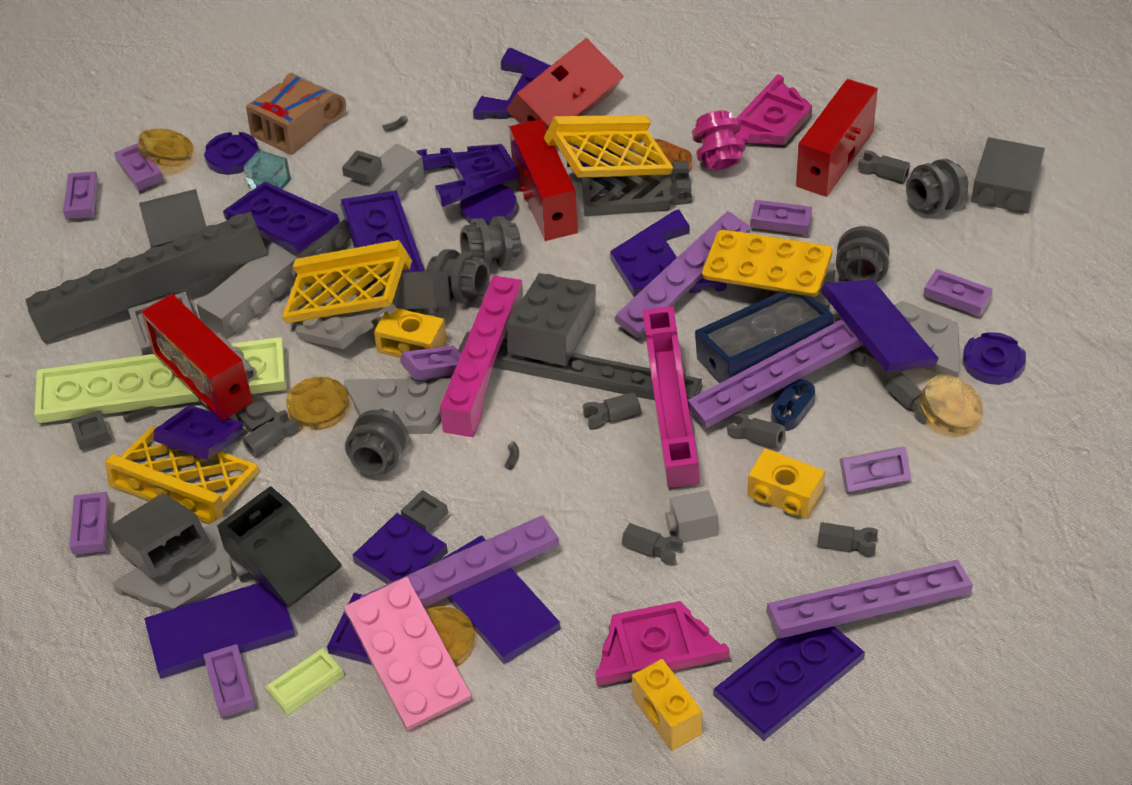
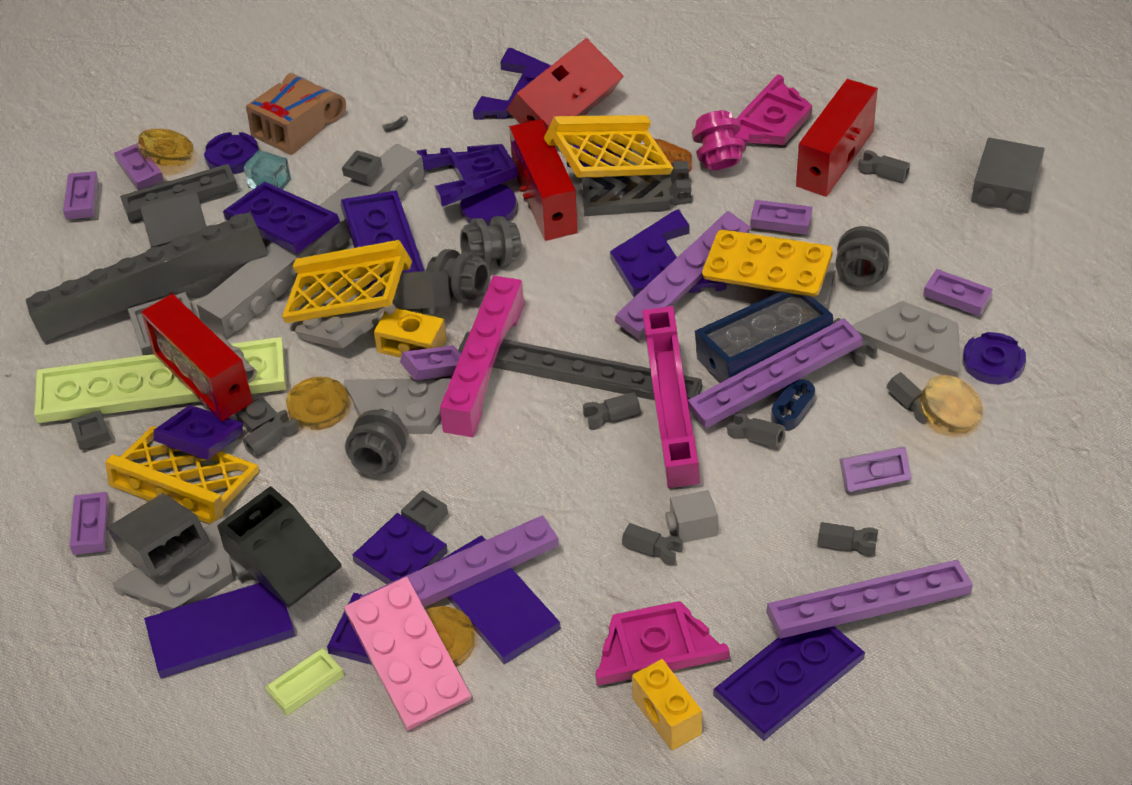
dark grey leg [122,406,155,423] -> none
medium lavender plate [203,644,255,718] -> none
dark grey leg [504,441,519,470] -> none
dark grey brick [507,273,596,366] -> none
yellow brick [747,448,825,519] -> none
dark purple tile [821,279,939,372] -> none
dark grey piece [906,158,969,214] -> none
none -> dark grey plate [120,164,238,221]

